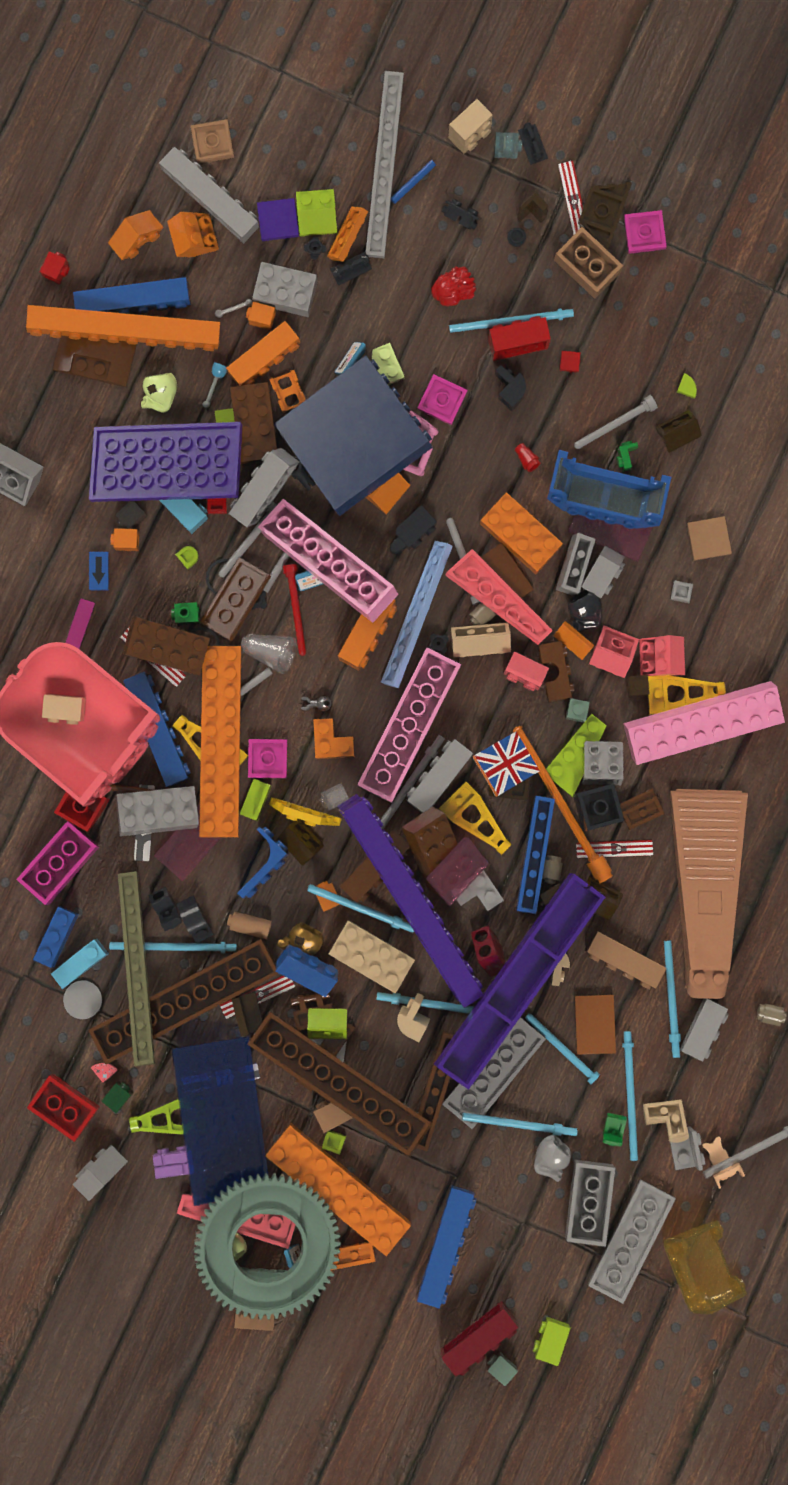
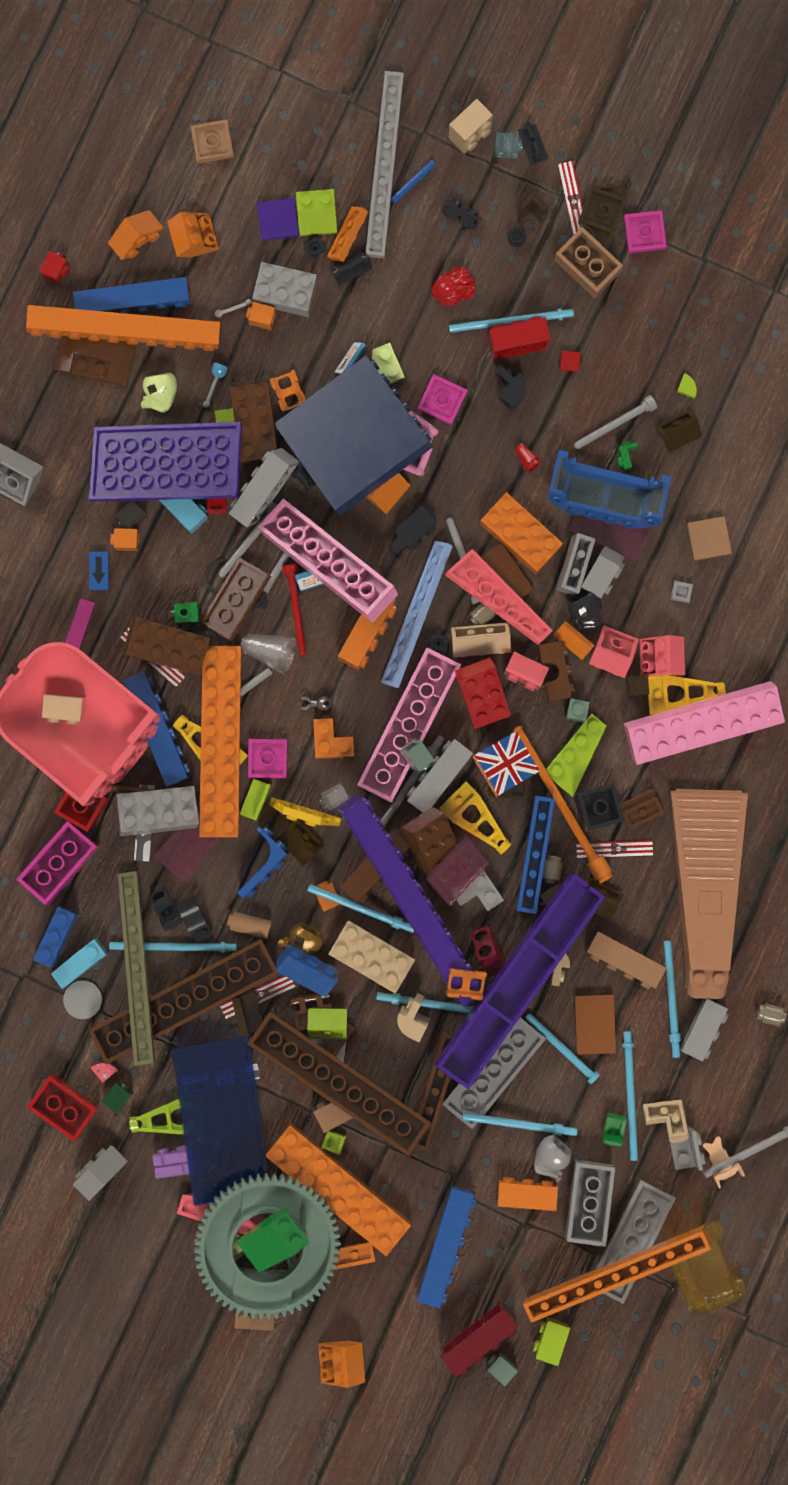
light grey brick [159,147,259,243] -> none
lime tile [175,546,199,569] -> none
orange brick [226,321,300,386] -> none
light grey bracket [583,741,623,785] -> none
none -> green slope [236,1206,310,1273]
none -> orange slope [318,1341,365,1388]
none -> sand green brick [400,739,434,772]
none -> orange piece [446,968,487,1000]
none -> red brick [454,658,511,729]
none -> orange brick [497,1177,558,1211]
none -> orange brick [523,1225,713,1323]

